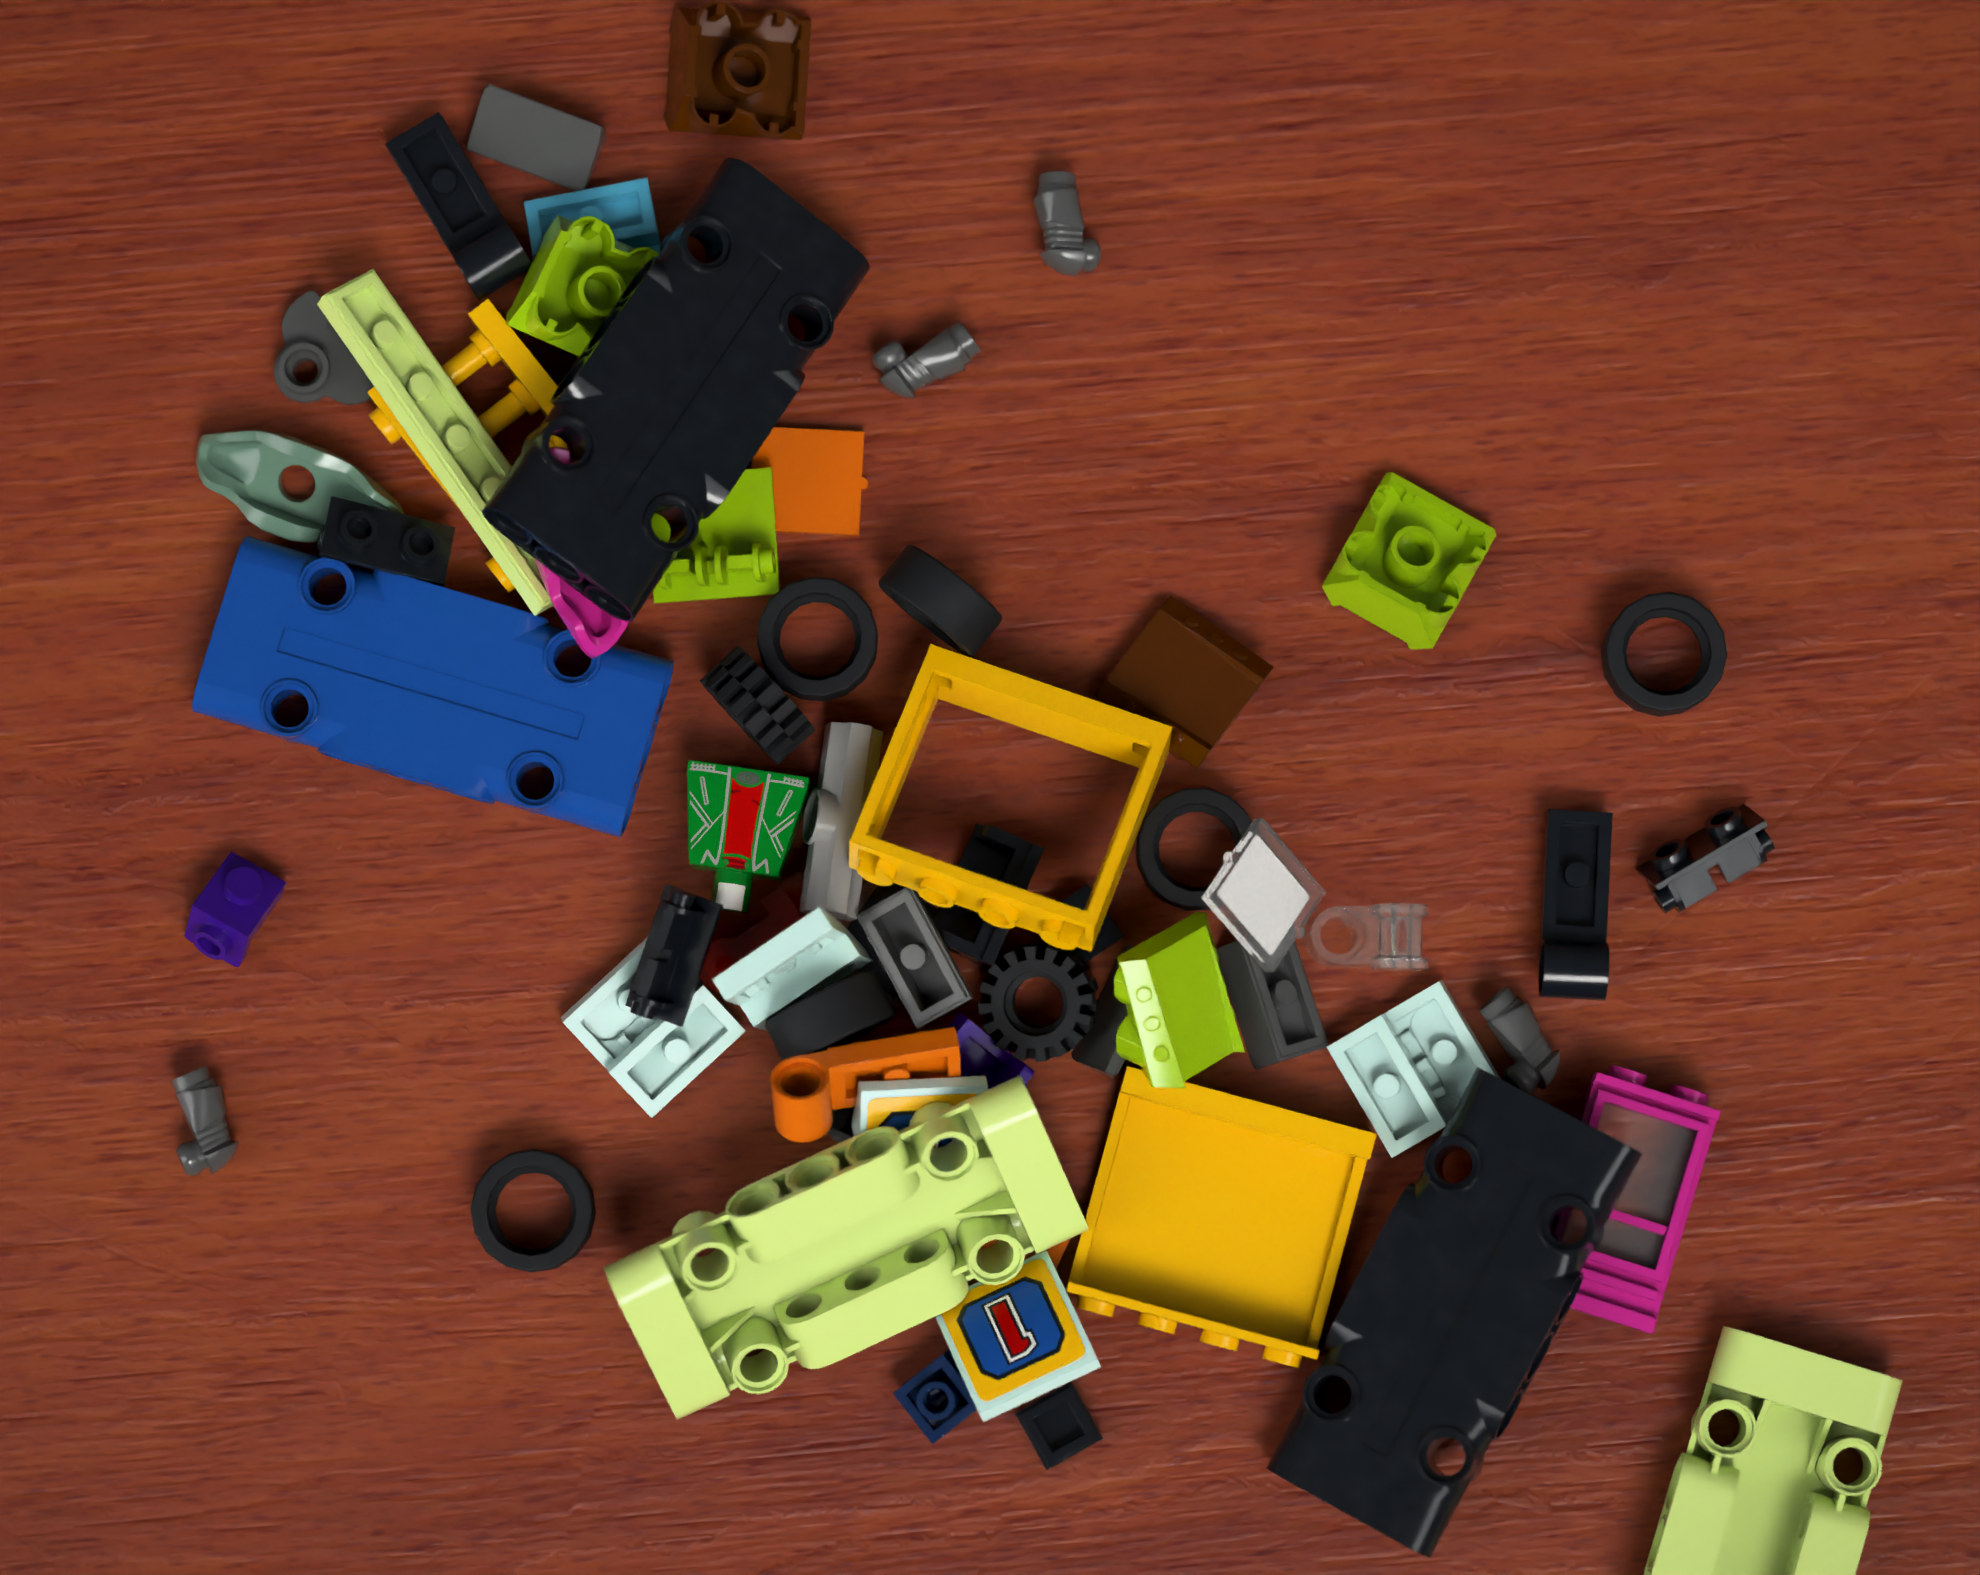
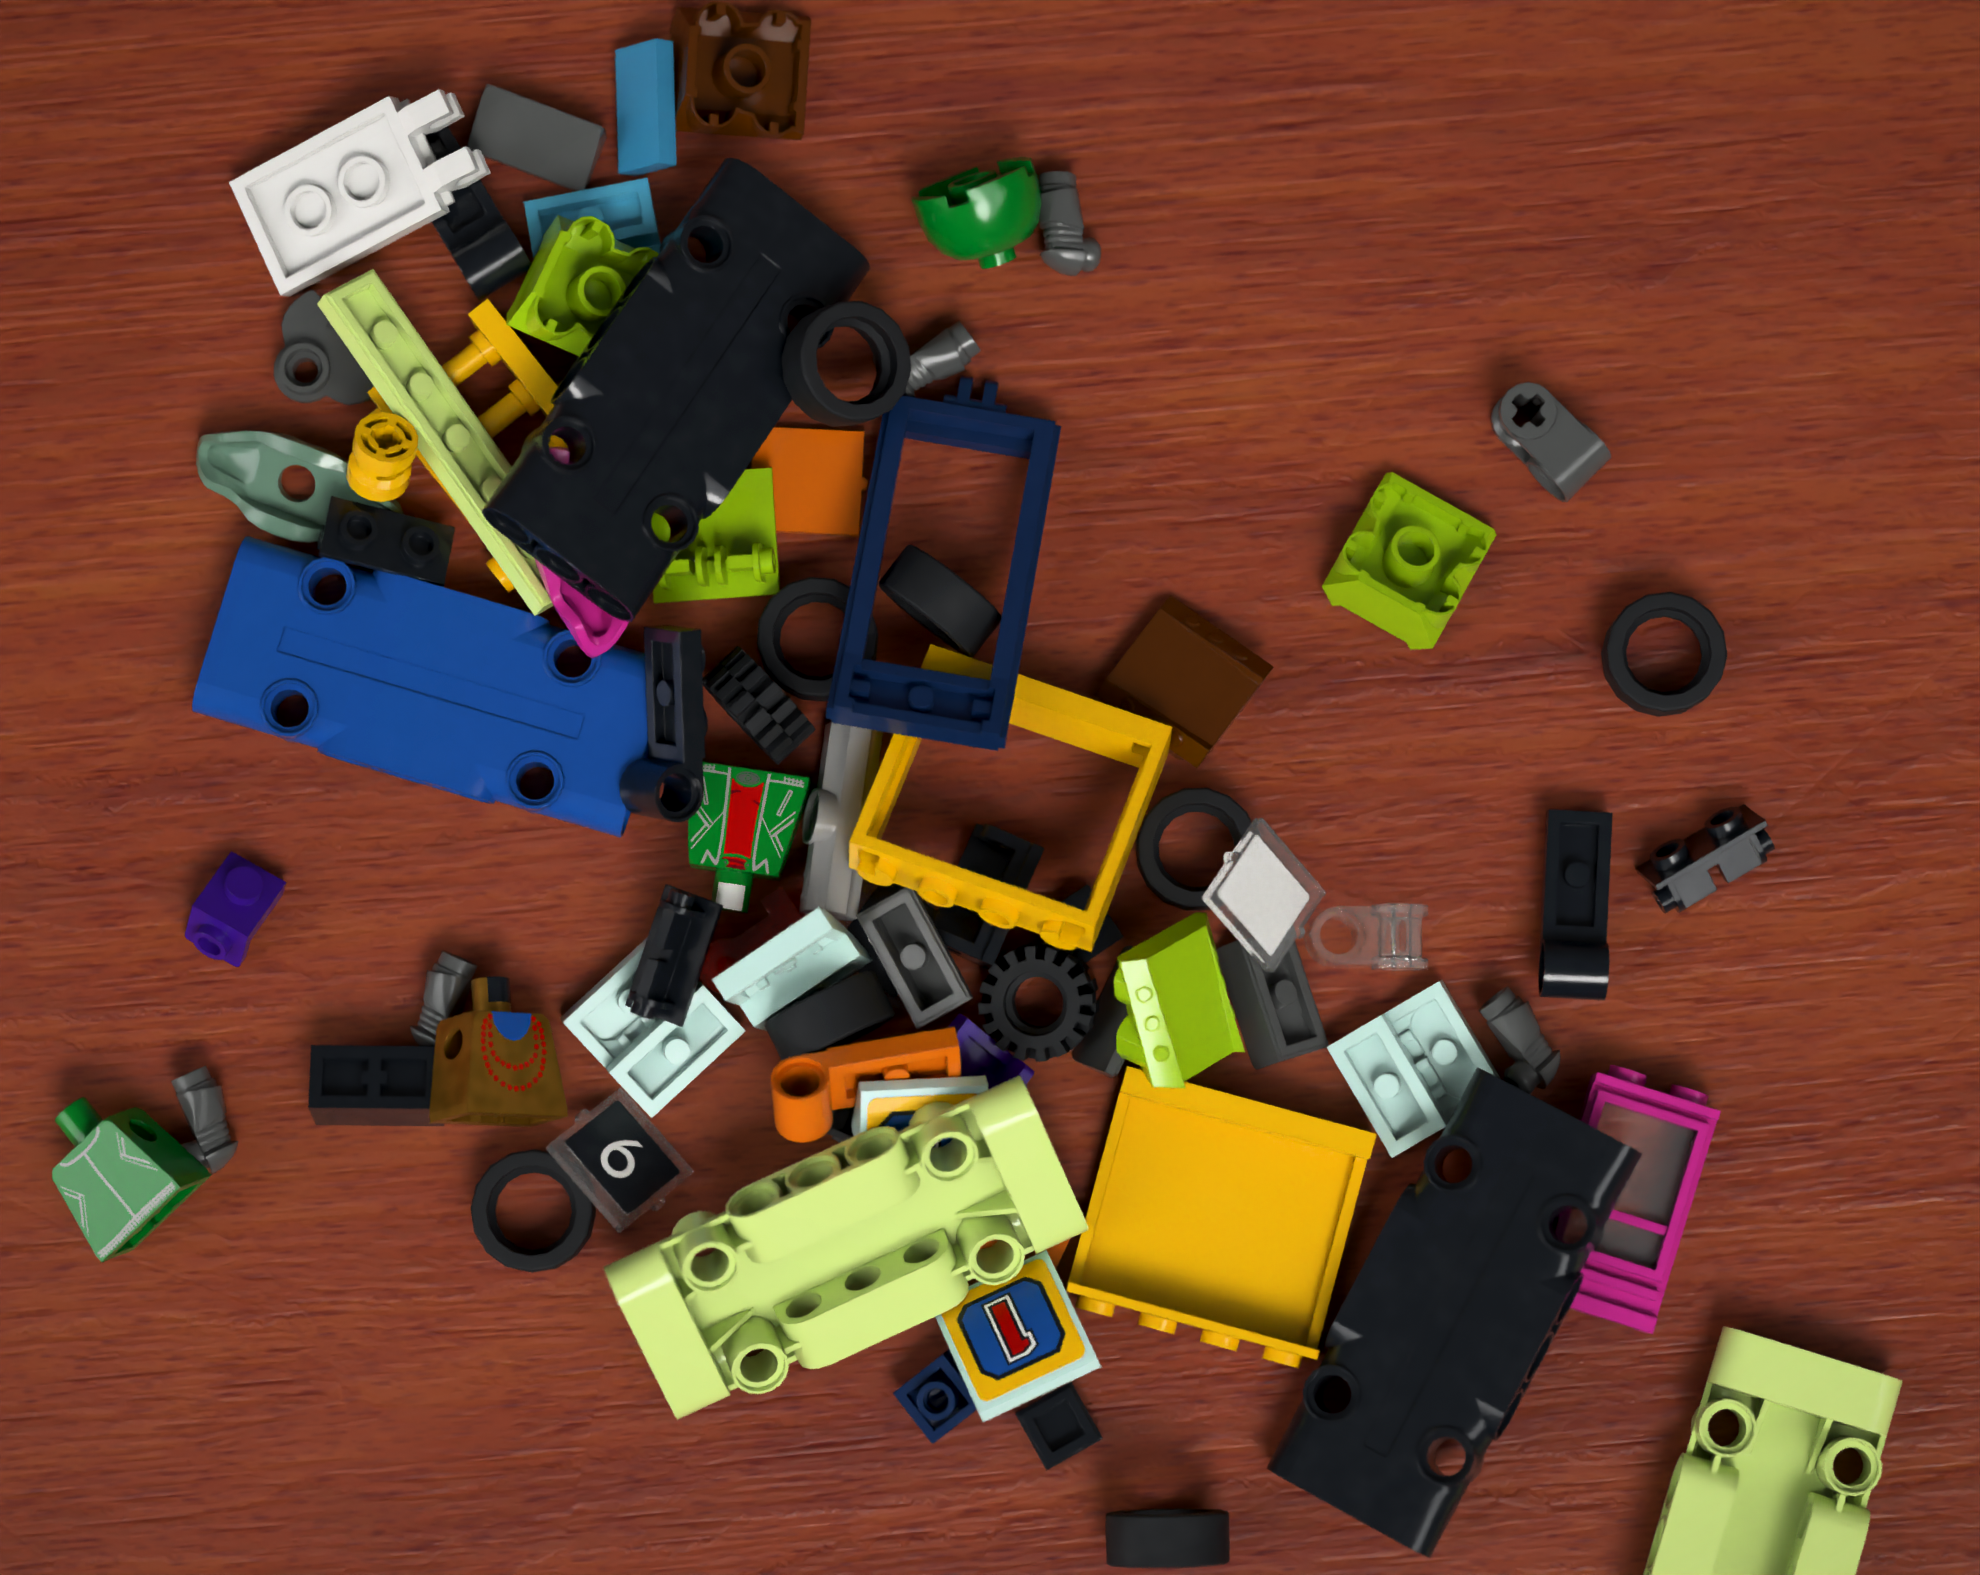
none -> torso [52,1097,212,1263]
none -> white tile [229,89,491,297]
none -> black hinge [308,1045,444,1126]
none -> yellow wheel [346,412,418,502]
none -> dark grey arm [410,950,477,1046]
none -> pearl gold torso [429,976,568,1127]
none -> piece [545,1088,694,1233]
none -> dark azure tile [615,38,677,176]
none -> black plate [620,625,708,822]
none -> black tyre [782,301,911,427]
none -> dark blue animal [826,376,1061,751]
none -> green cylinder [911,156,1042,269]
none -> black tyre [1106,1509,1230,1568]
none -> dark grey piece [1491,382,1611,502]

